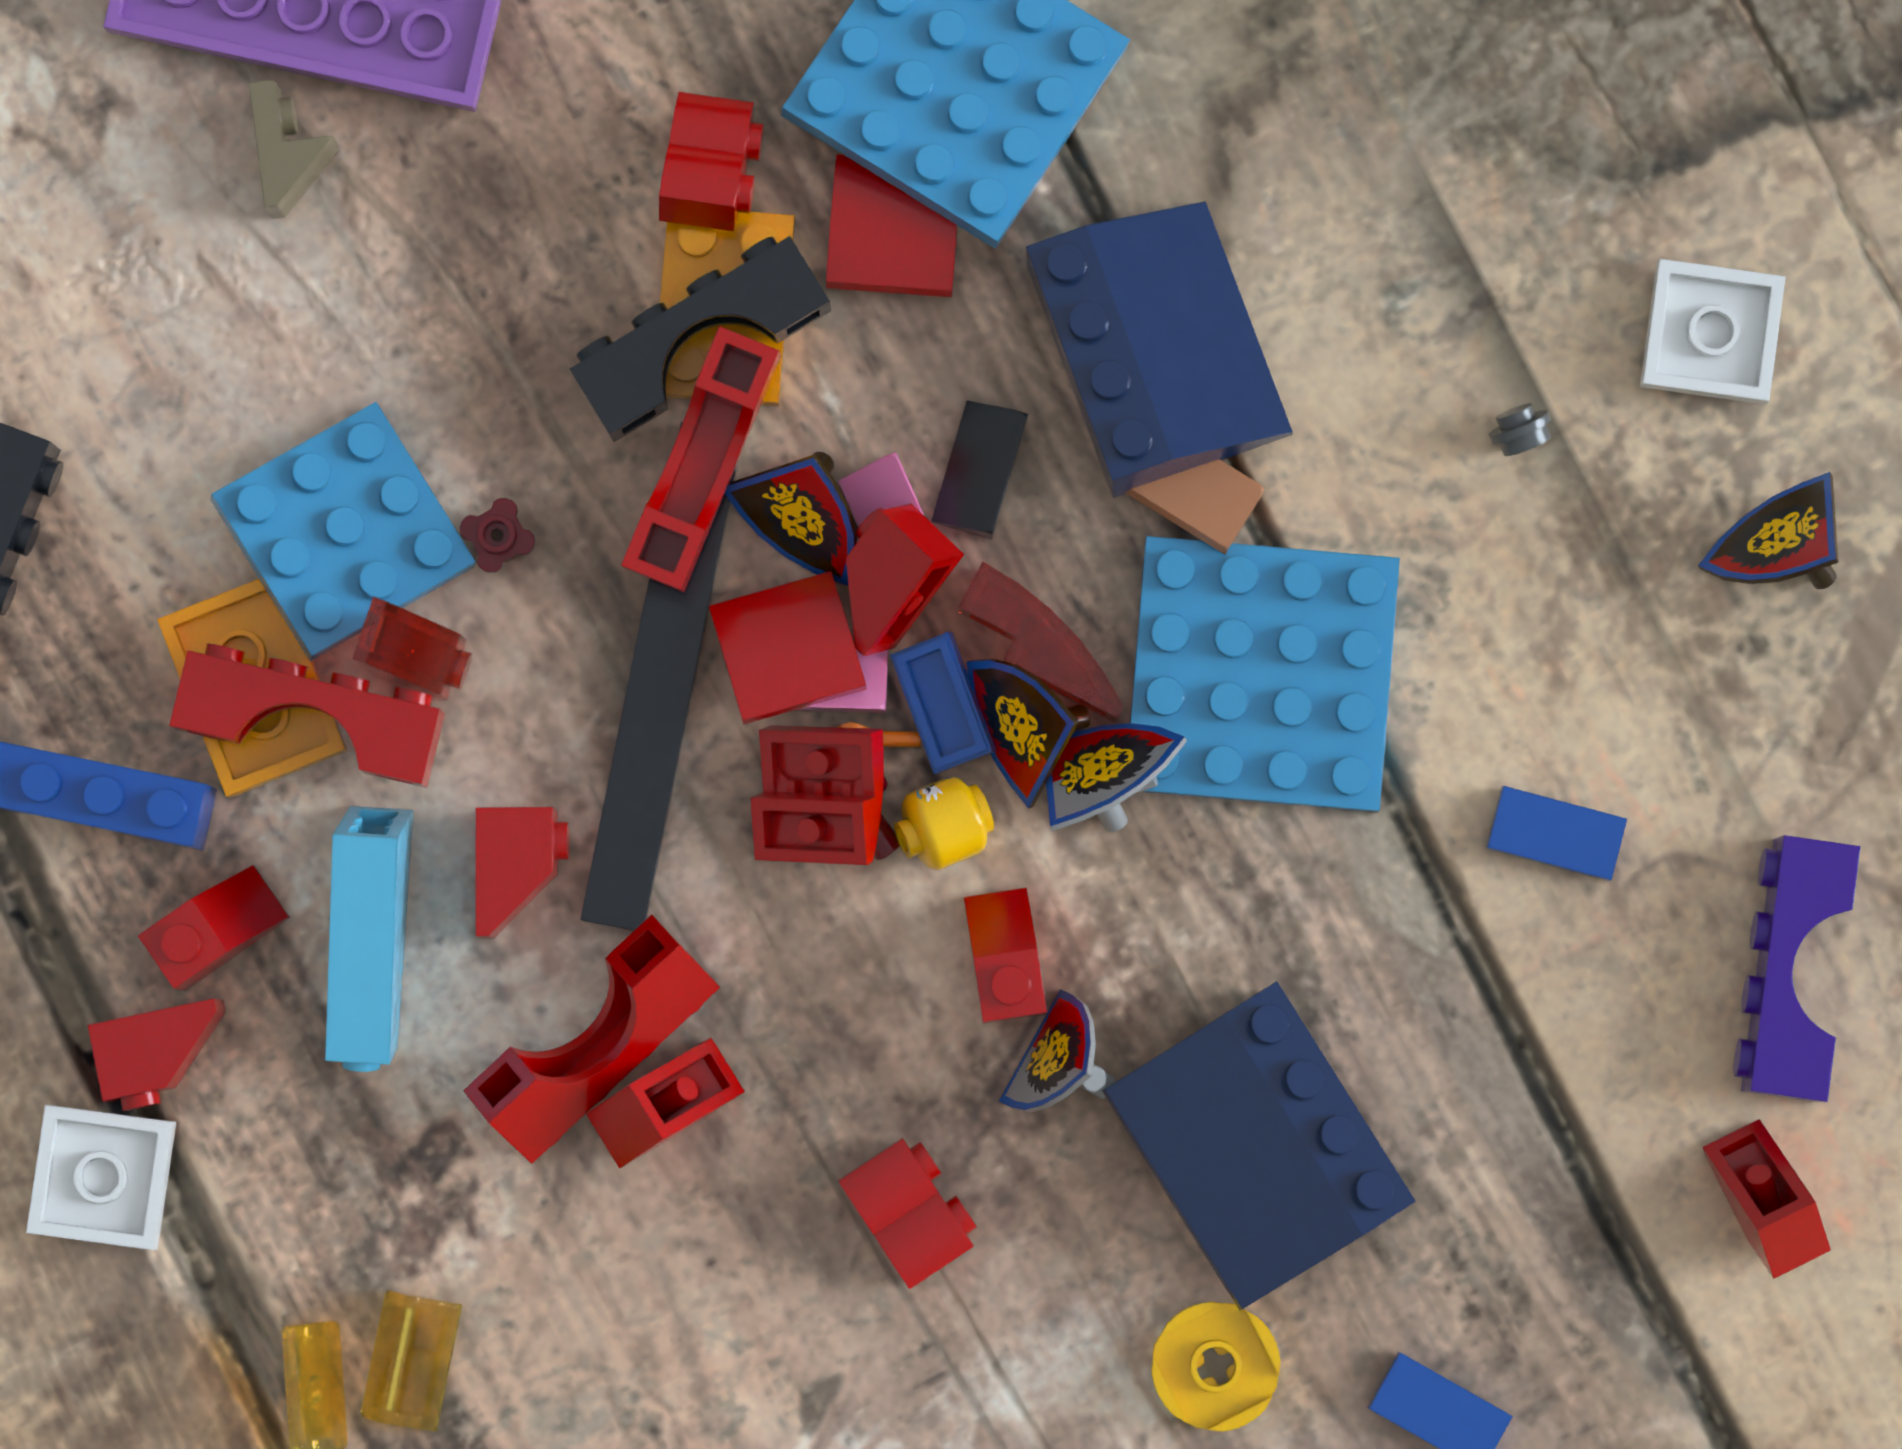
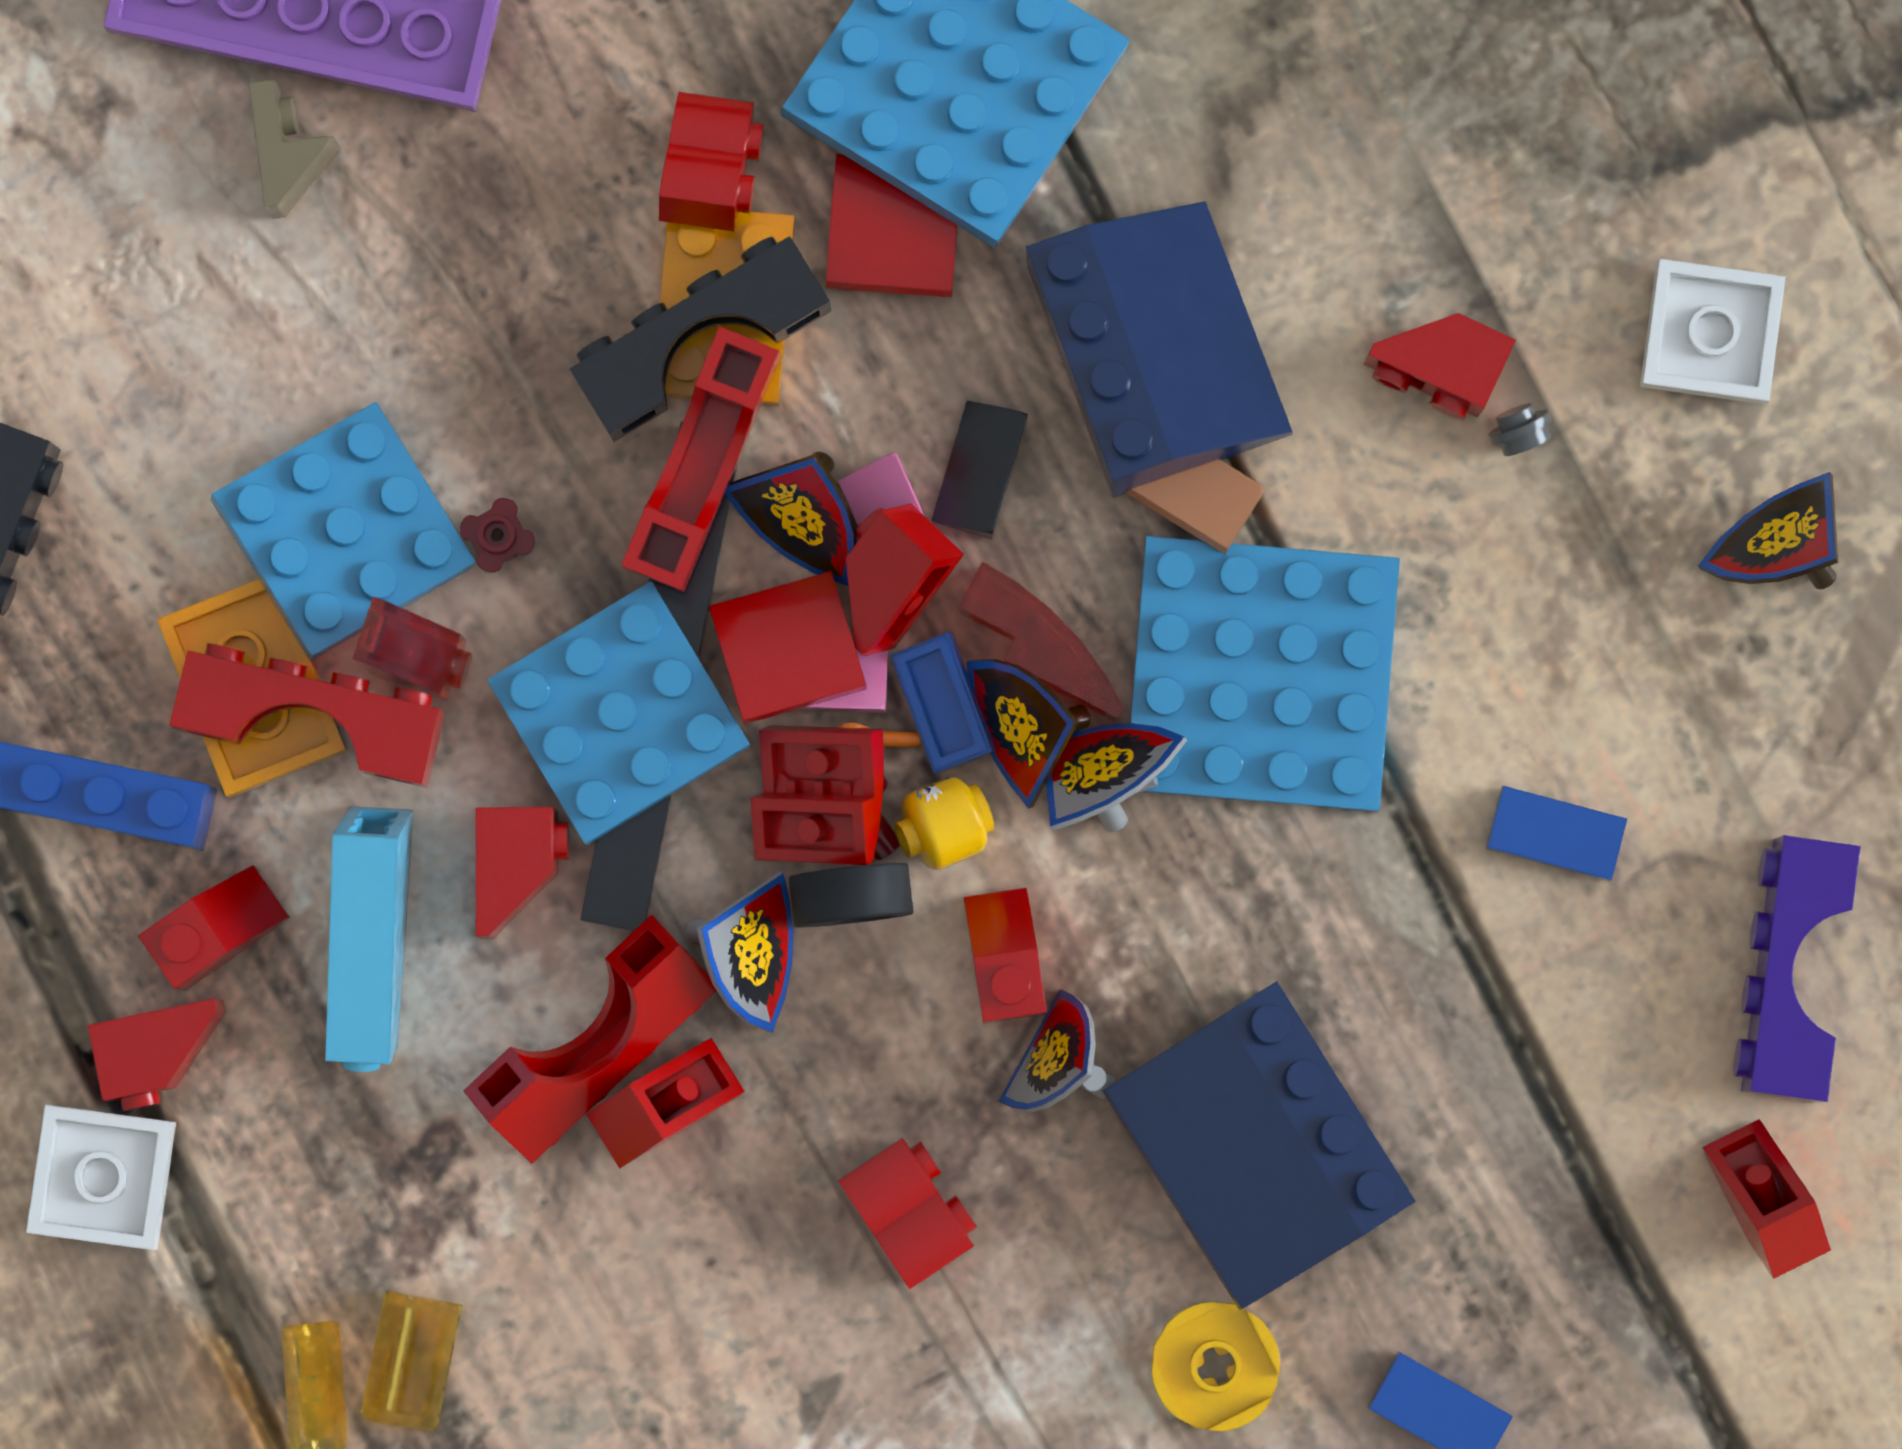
none -> dark azure plate [487,581,751,845]
none -> shield [686,872,794,1033]
none -> black tyre [789,863,914,928]
none -> red slope [1363,313,1516,420]

